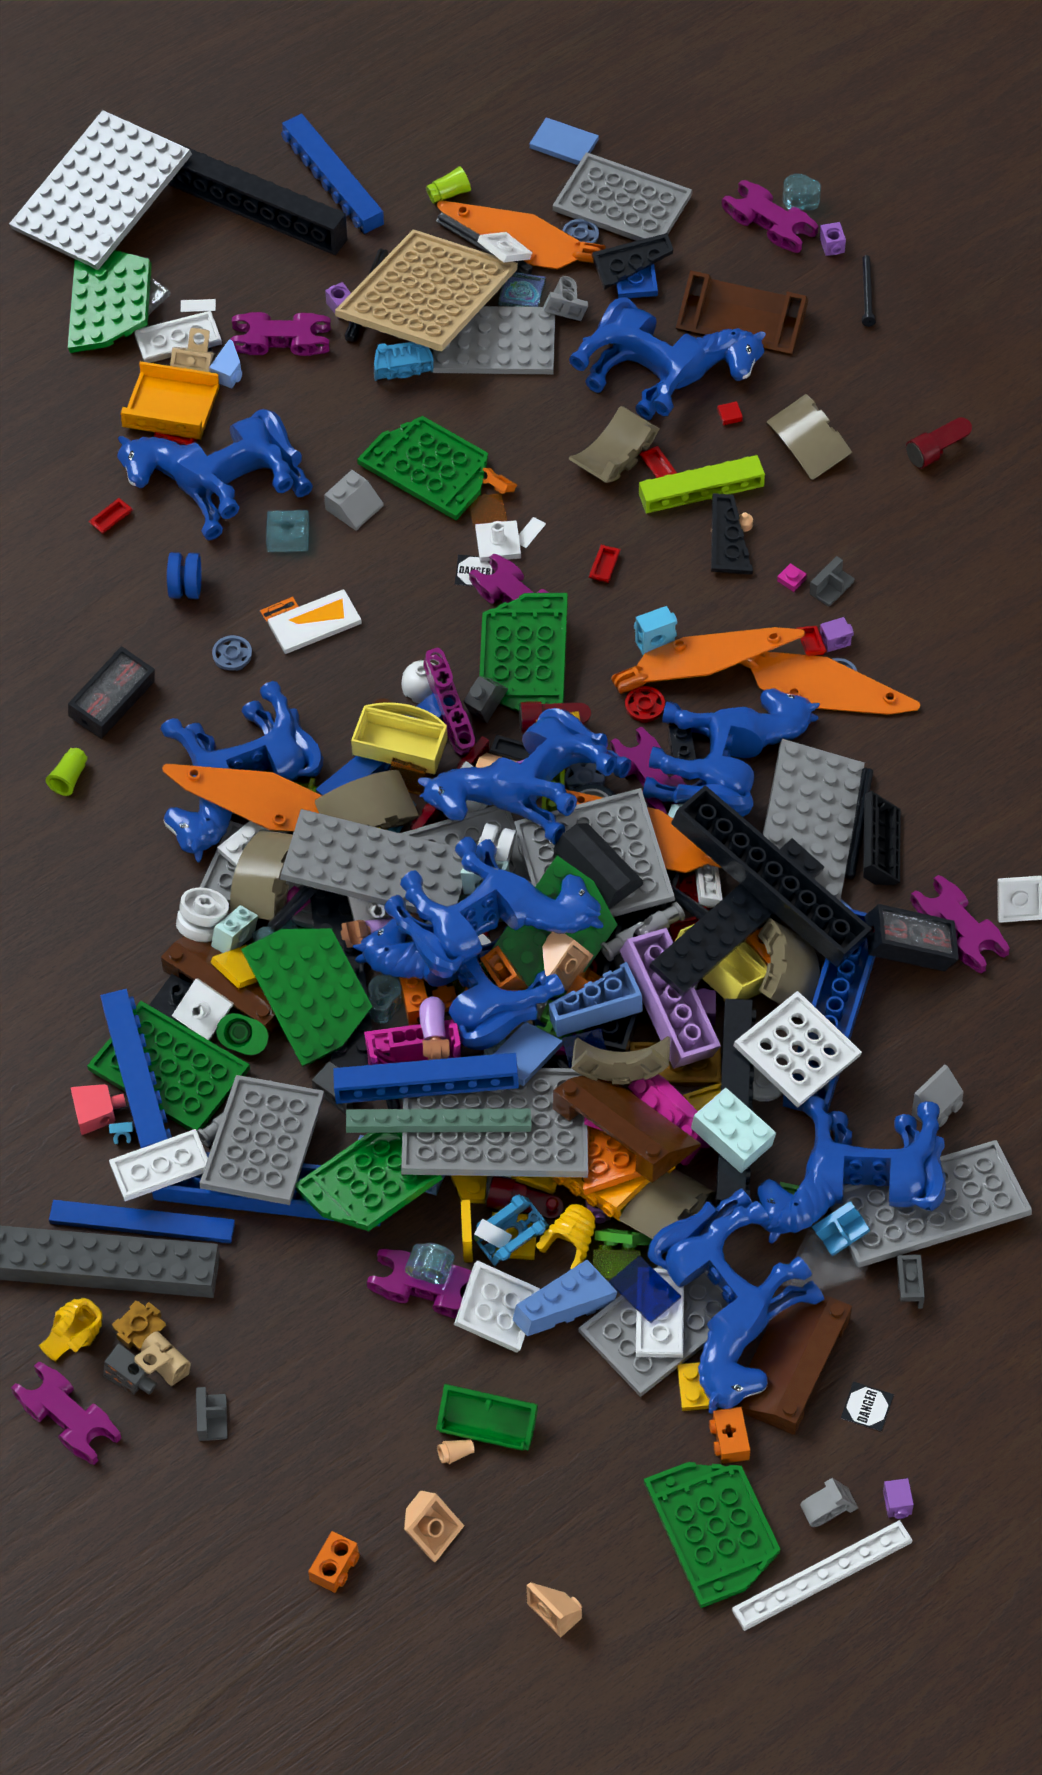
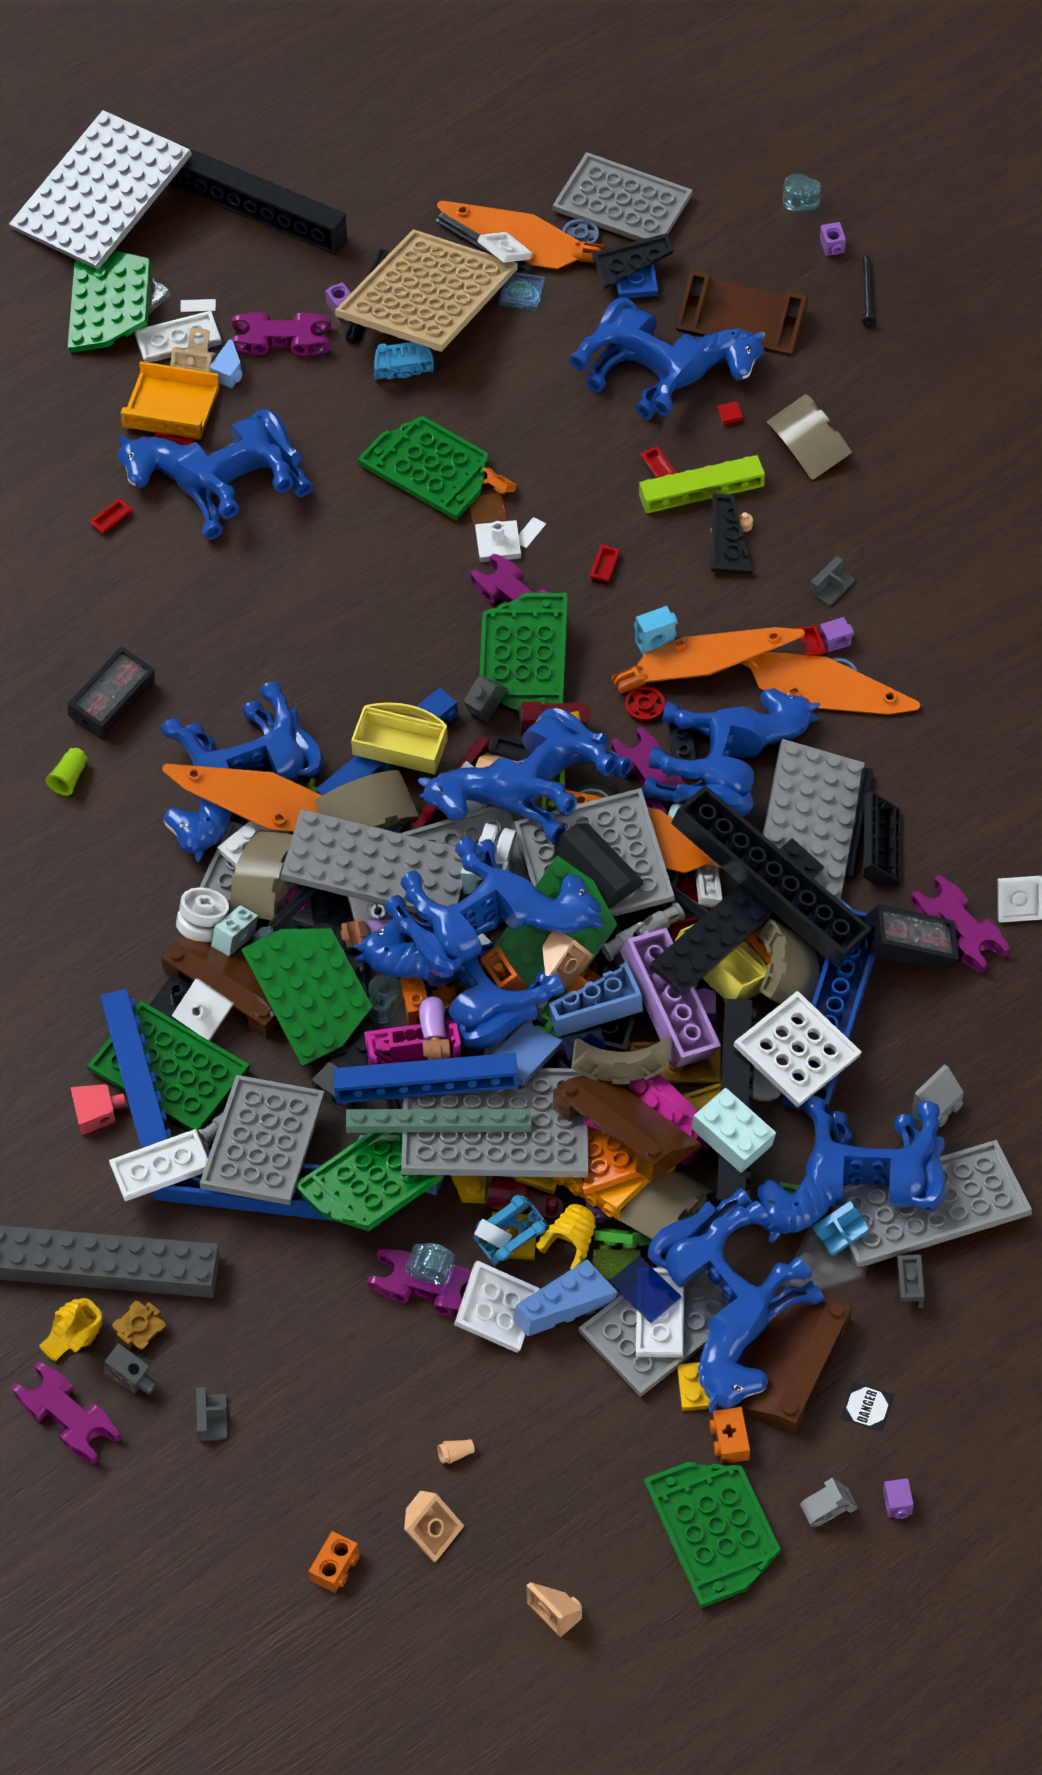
blue tile [49,1200,235,1244] -> none
medium azure tile [109,1122,134,1144] -> none
tan piece [134,1331,191,1387] -> none
blue wheel [167,552,202,599] -> none
yellow tile [211,945,257,989] -> none
sand blue wheel [212,635,252,671] -> none
green piece [216,1013,269,1055] -> none
orange sticker [260,597,299,622] -> none
clear light blue brick [266,510,309,552] -> none
white tile [268,589,362,654] -> none
blue brick [281,113,384,234] -> none
light grey slope [324,470,384,531] -> none
clear orange piece [390,758,427,796] -> none
white cylinder [401,660,444,703] -> none
magenta piece [423,647,475,756] -> none
lime plant [426,166,471,203] -> none
light grey plate [433,306,555,374] -> none
green container [436,1383,538,1451] -> none
sticker [454,555,494,586] -> none
yellow tile [461,1200,473,1263] -> none
medium blue tile [529,117,599,165] -> none
light grey tile [543,276,588,321] -> none
sand blue wheel [565,763,605,791] -> none
dark tan panel [569,406,660,483] -> none
magenta piece [722,180,819,253] -> none
white tile [732,1520,912,1631] -> none
dark pink plate [777,563,807,592] -> none
dark red piece [906,417,972,469] -> none

